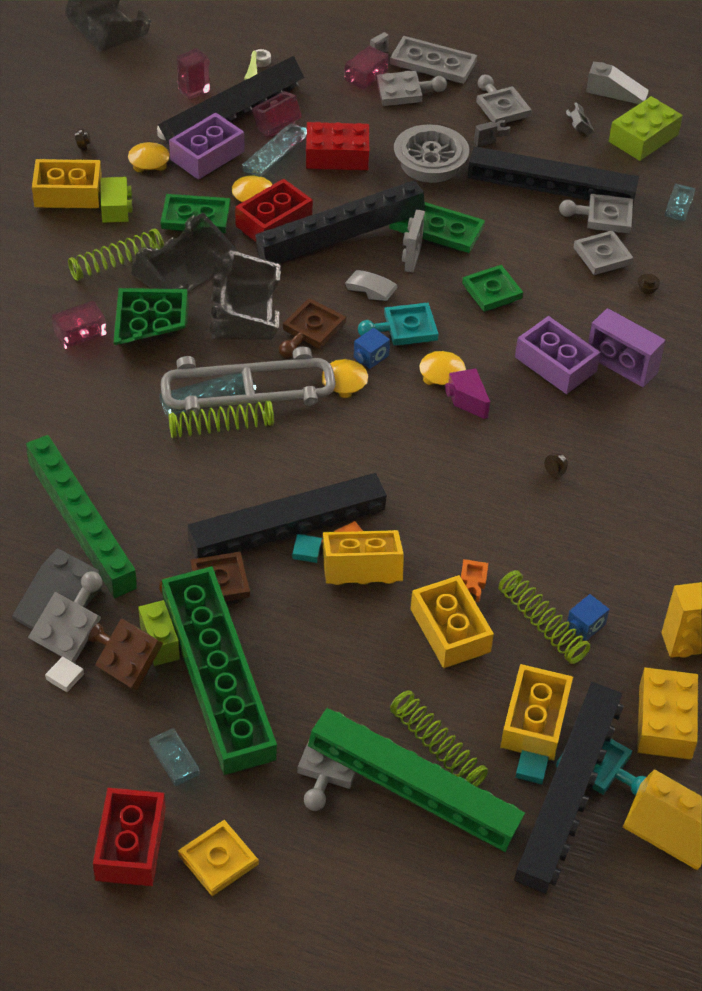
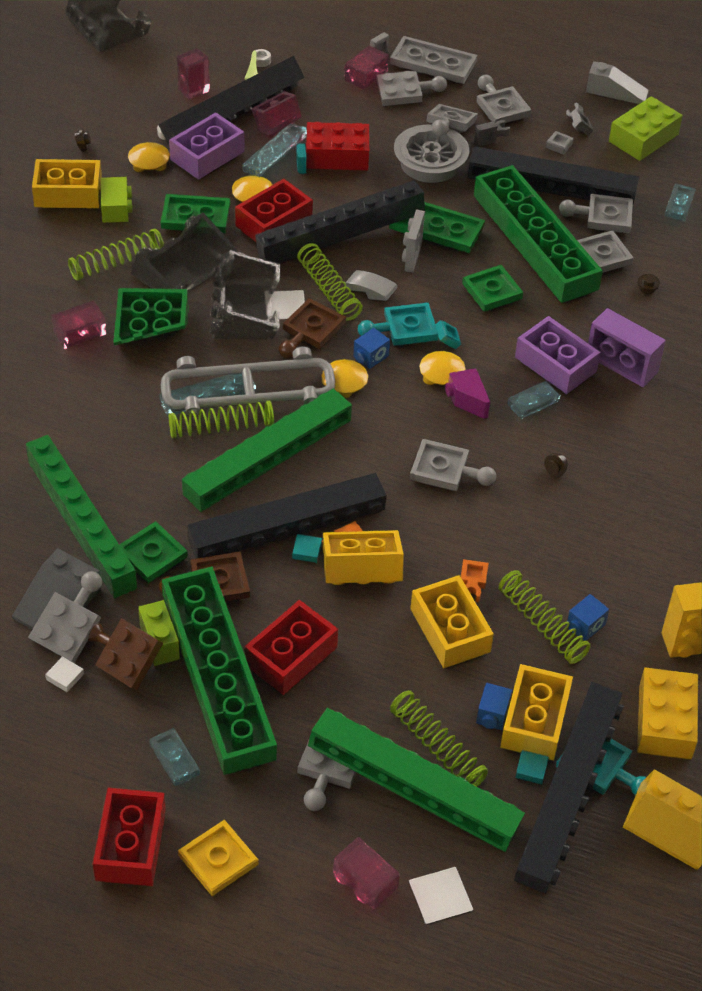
none -> green plate [119,521,188,583]
none -> green brick [182,388,352,512]
none -> red brick [244,600,338,695]
none -> white sticker [265,290,305,319]
none -> teal tile [296,144,306,174]
none -> lime piece [298,243,362,321]
none -> clear pink brick [333,837,400,909]
none -> white sticker [409,867,473,924]
none -> light grey plate [410,439,496,491]
none -> light grey plate [426,104,477,136]
none -> teal tile [435,320,461,349]
none -> green brick [474,165,603,303]
none -> blue brick [476,683,512,730]
none -> clear light blue plate [507,381,560,419]
none -> light grey tile [545,131,574,155]

